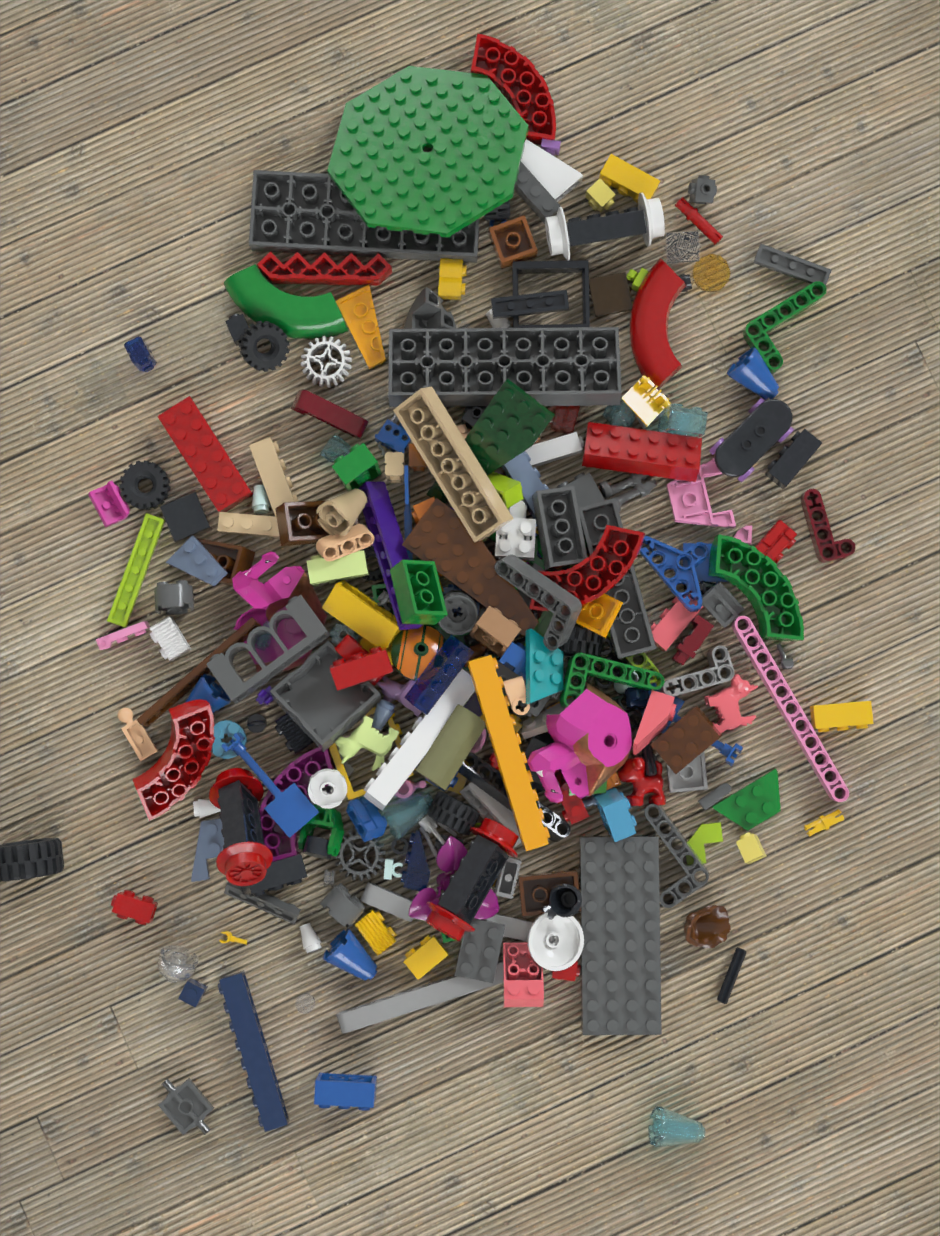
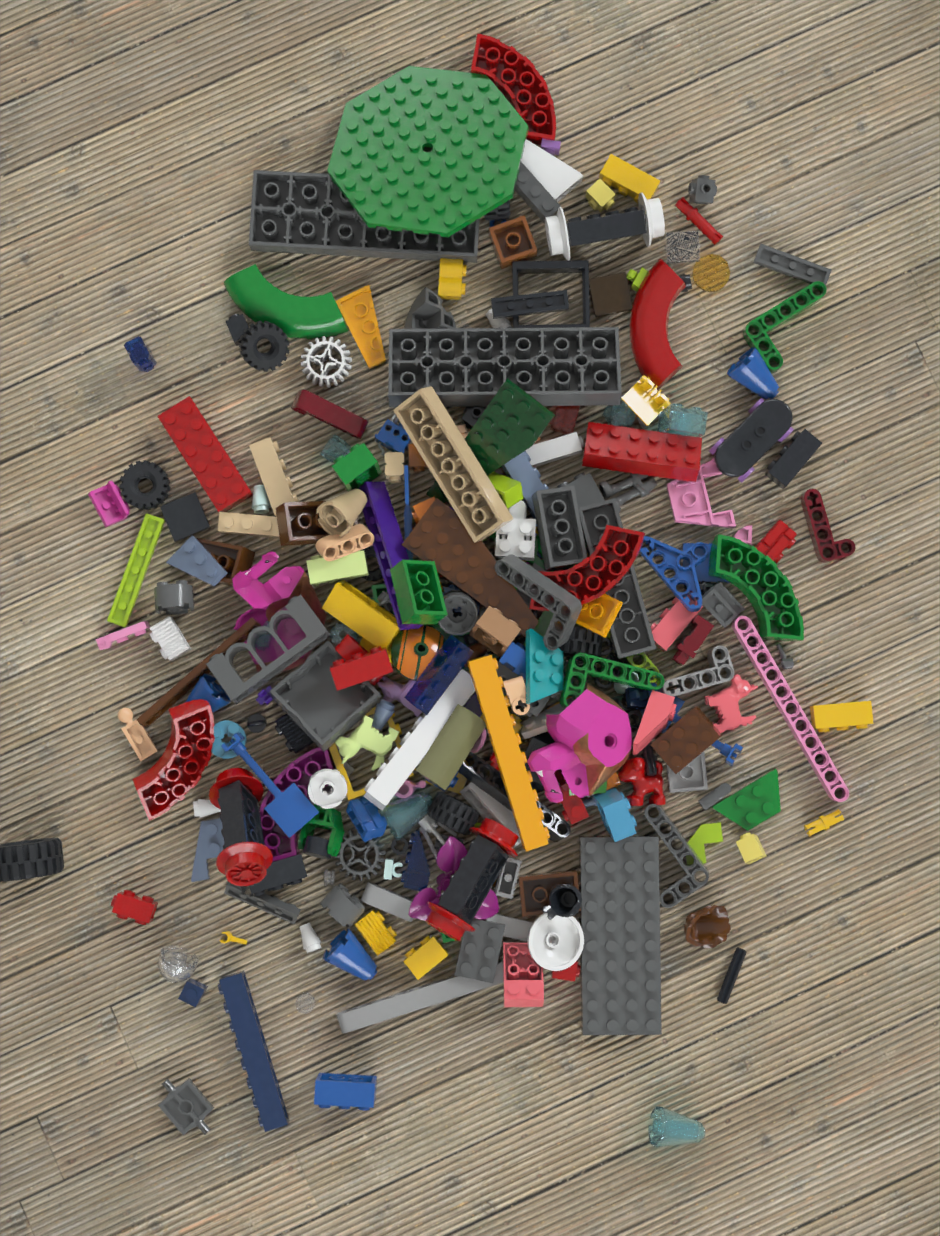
red brick [257,251,393,286] -> none

